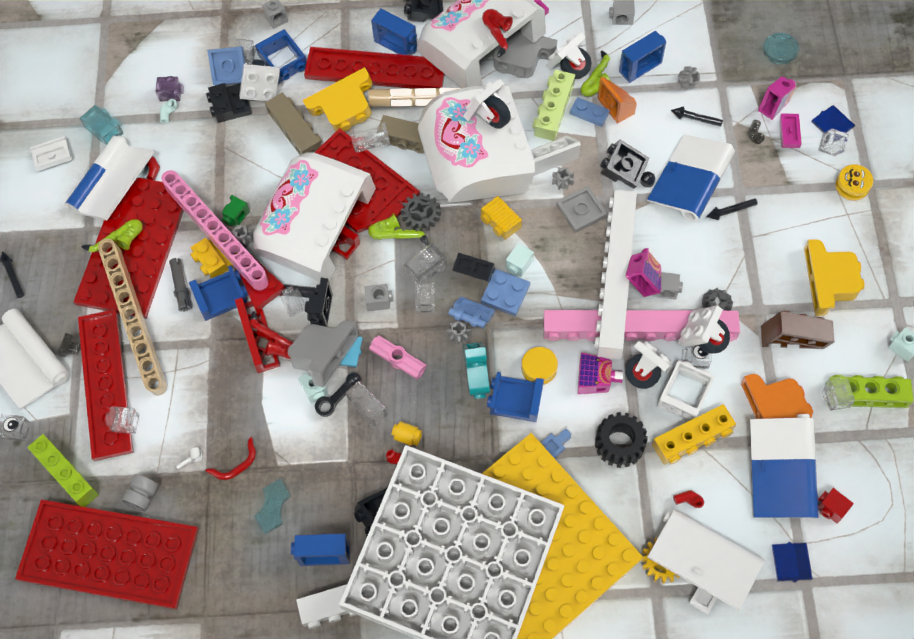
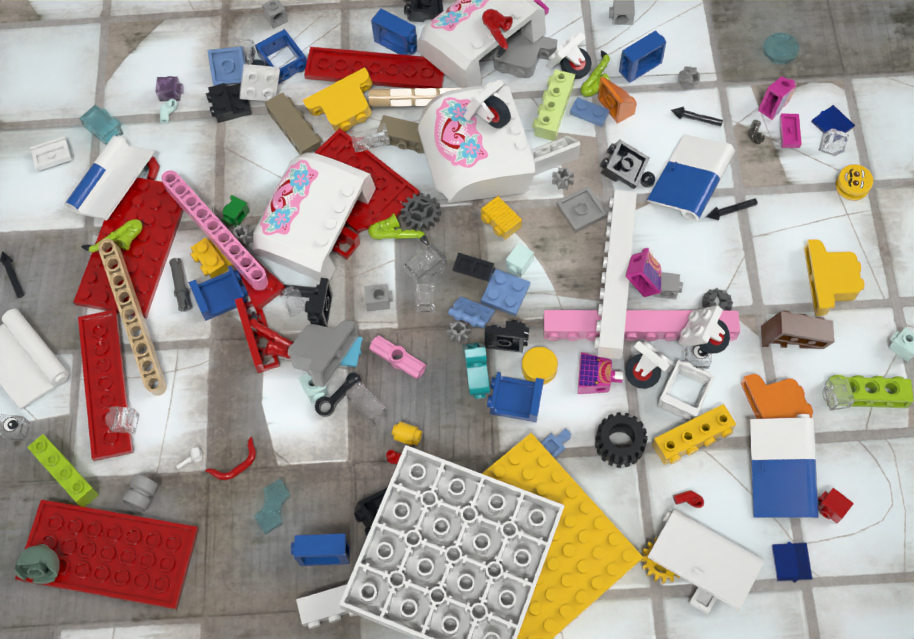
clear smoke tile [58,333,80,358] -> none
none -> sand green cylinder [14,544,60,584]
none -> black plate [484,320,529,353]

